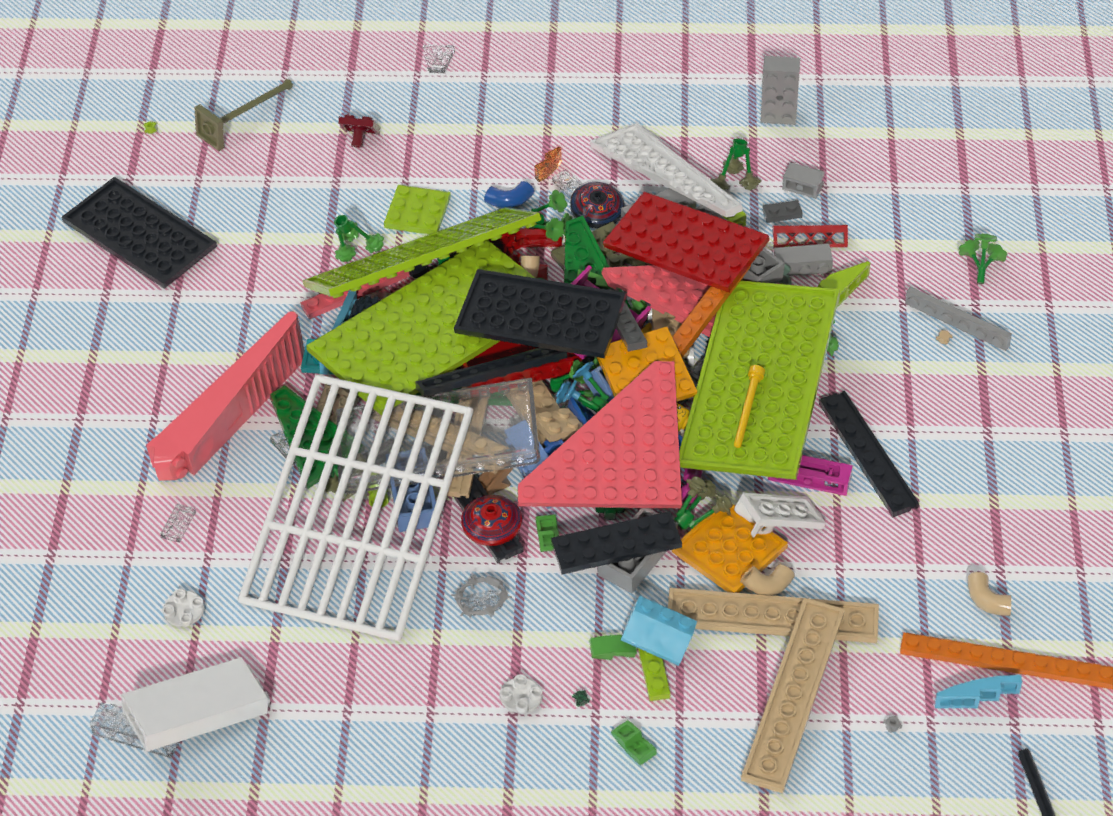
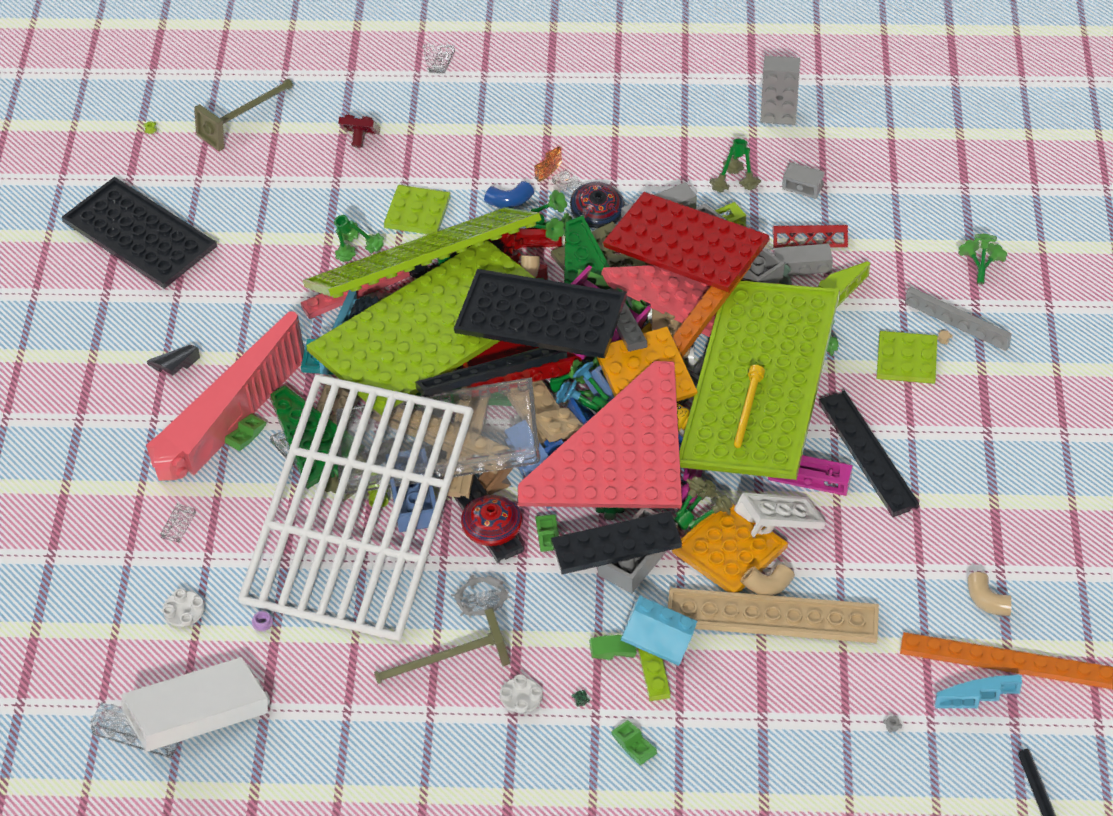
white wing [590,123,743,217] -> none
tan plate [741,598,845,794] -> none
dark grey plate [762,200,803,223] -> none
none -> black slope [147,345,200,376]
none -> bright green slope [225,414,266,451]
none -> lavender plate [252,611,273,631]
none -> olive tile [374,608,510,684]
none -> lime plate [876,331,938,384]

